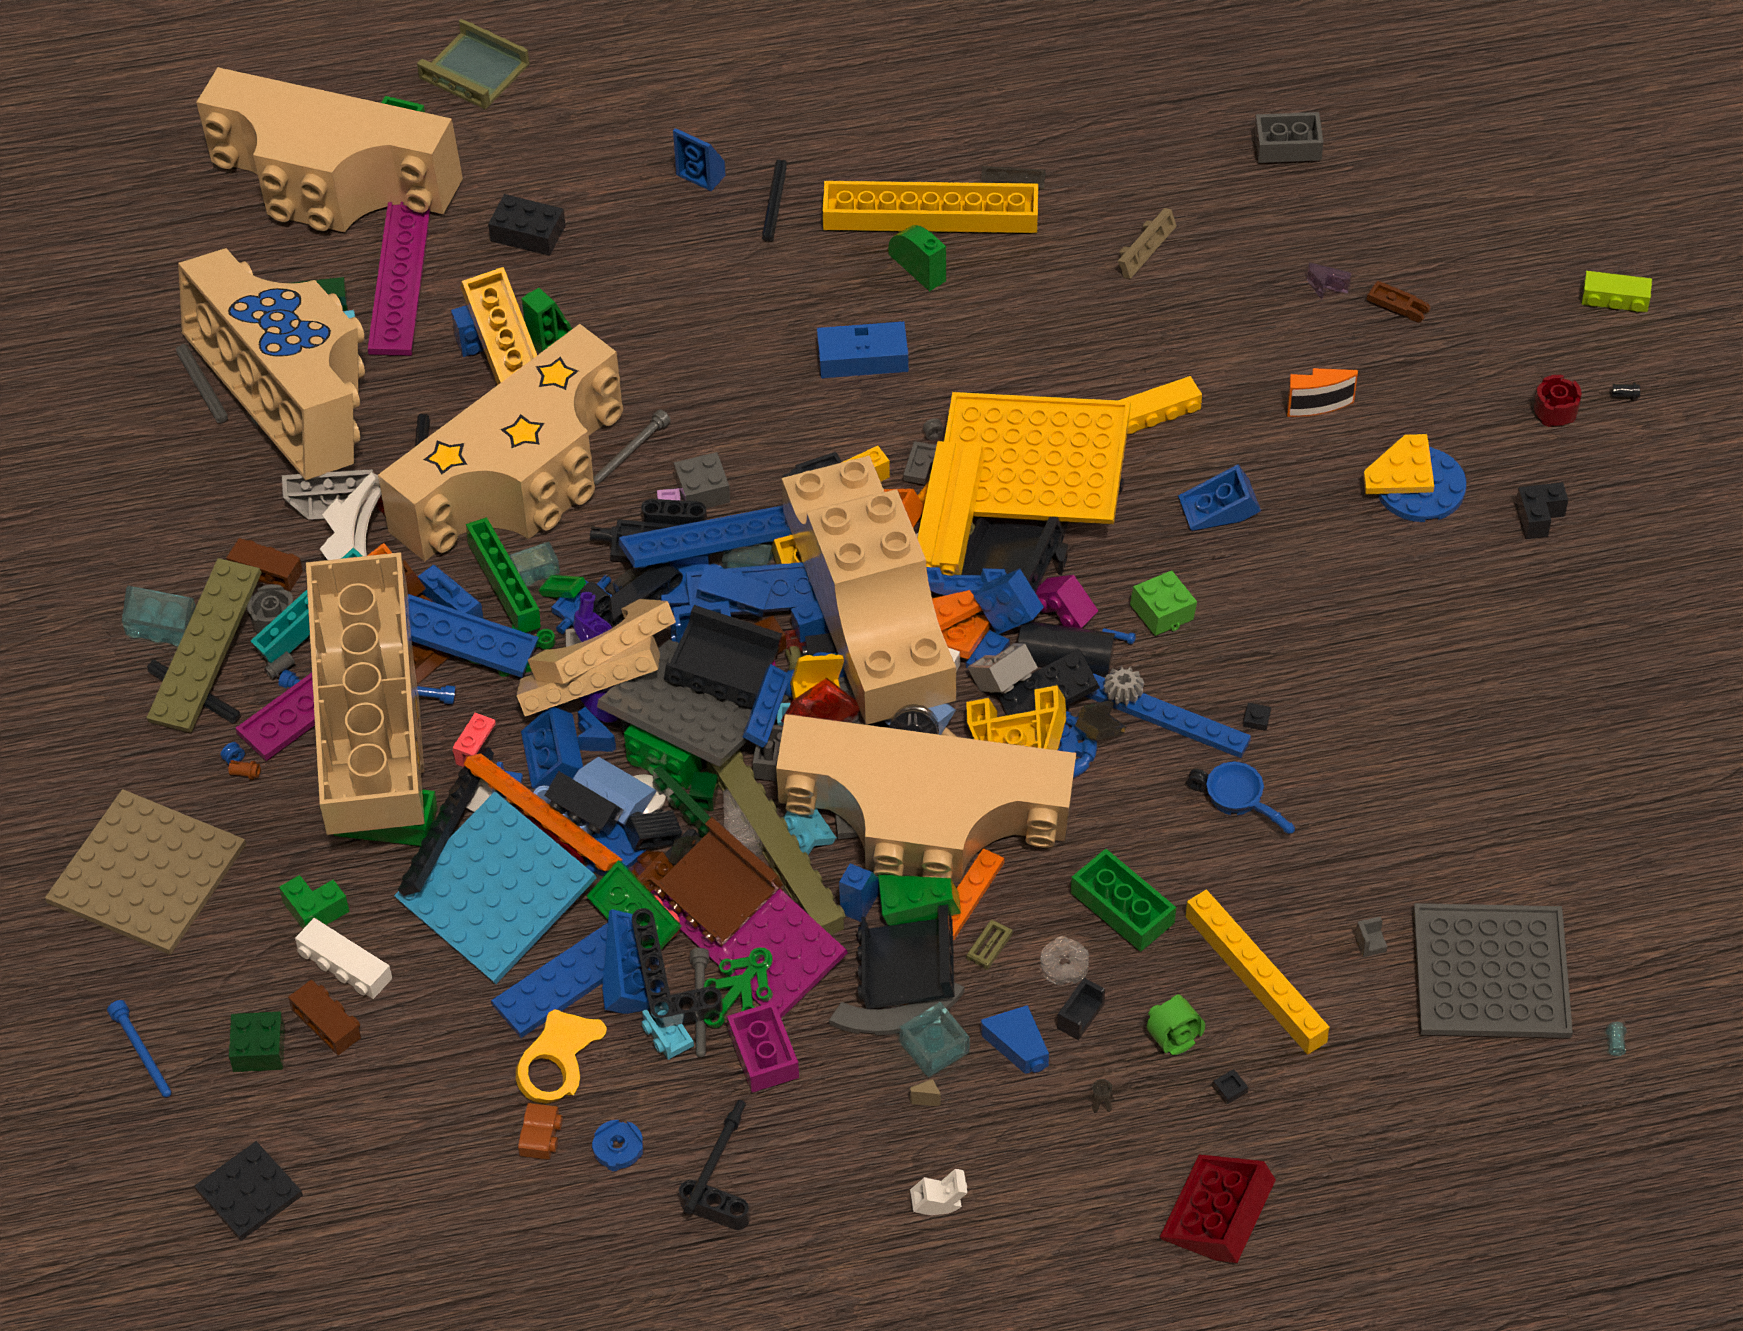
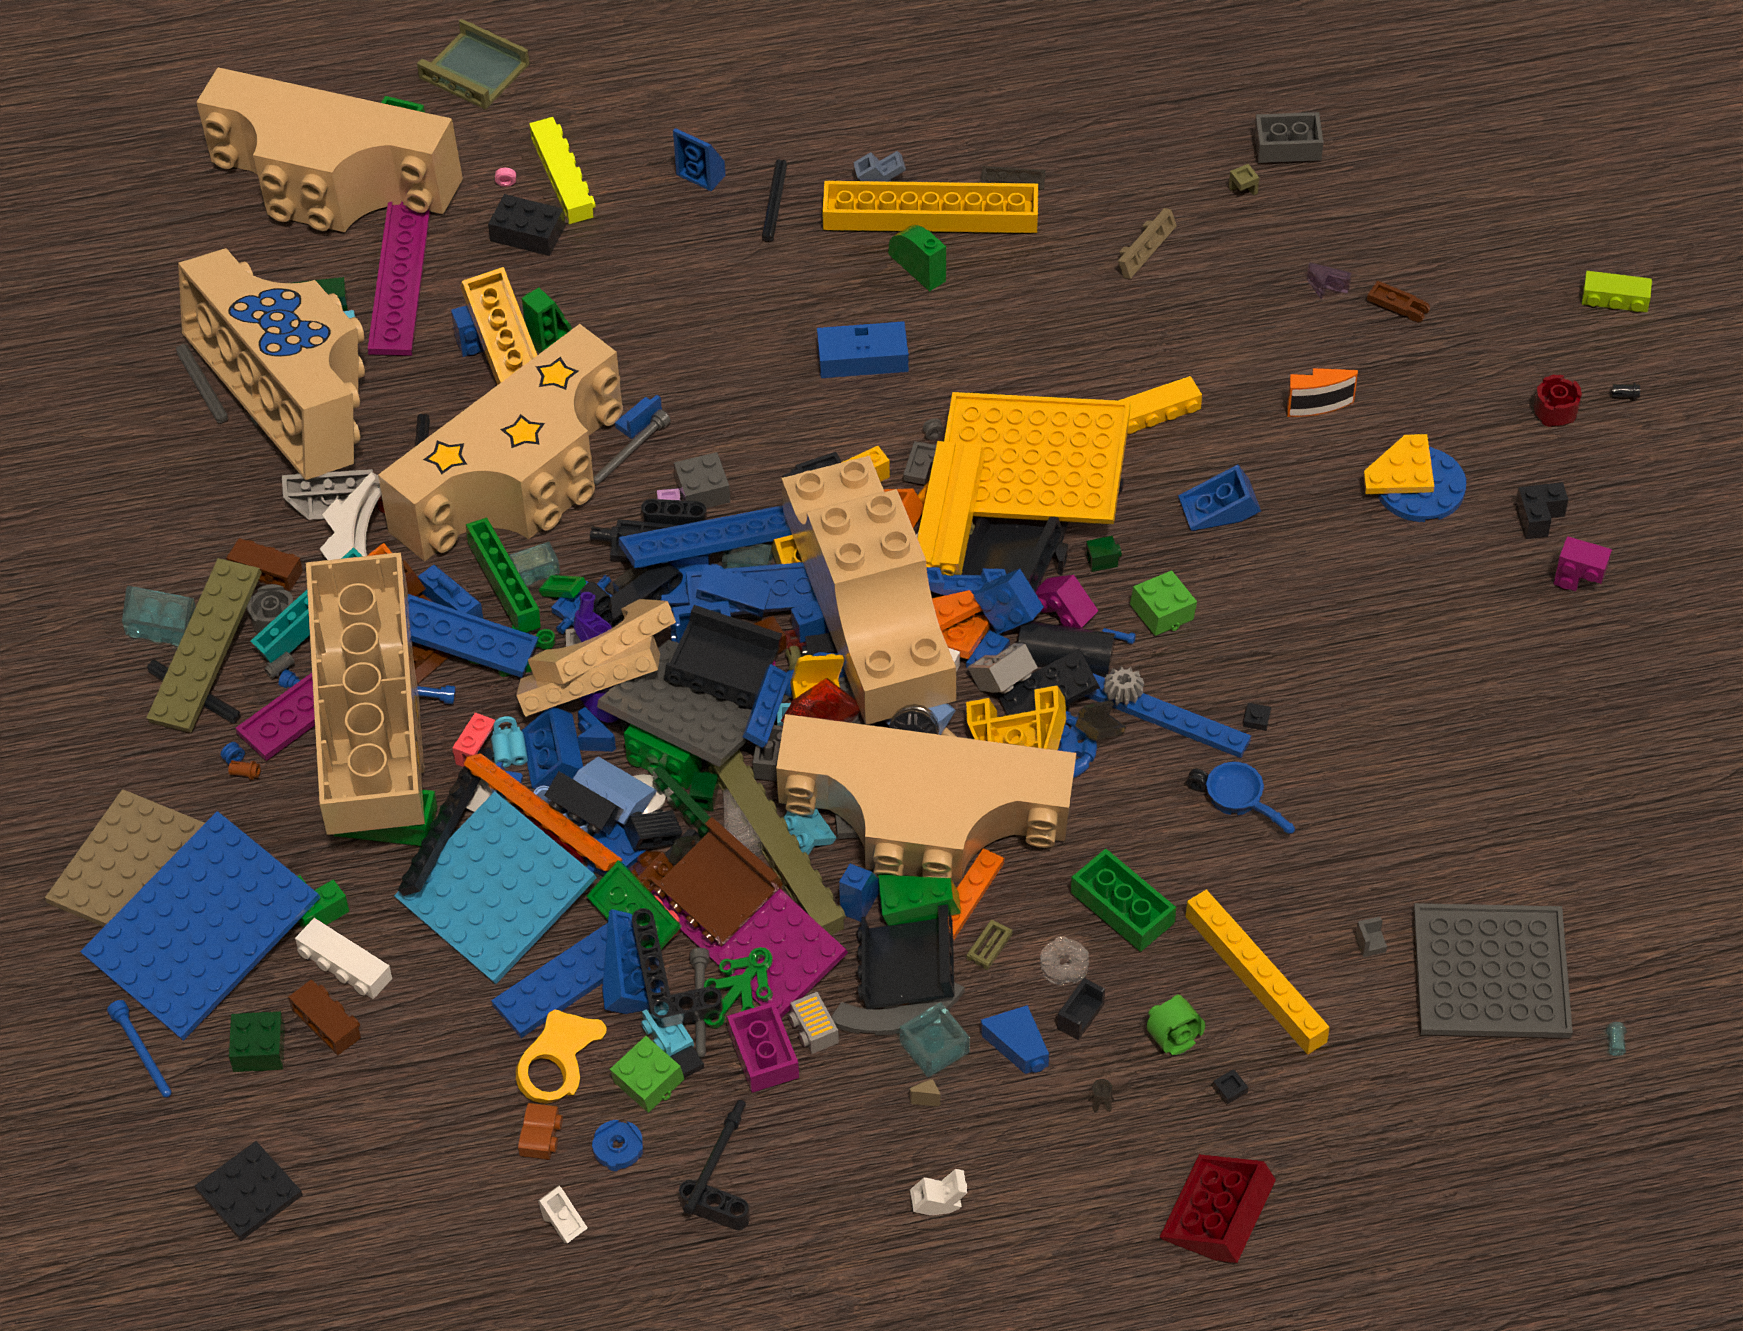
none -> blue plate [80,811,321,1041]
none -> medium azure piece [491,716,528,768]
none -> bright pink tile [495,168,516,186]
none -> neon yellow brick [529,117,596,224]
none -> white slope [538,1186,587,1243]
none -> bright green brick [610,1036,684,1113]
none -> blue panel [615,395,662,439]
none -> black tile [670,1045,704,1078]
none -> light grey brick [788,992,839,1054]
none -> sand blue brick [853,151,906,182]
none -> dark green brick [1086,536,1122,572]
none -> olive panel [1229,164,1259,196]
none -> magenta brick [1554,536,1612,591]

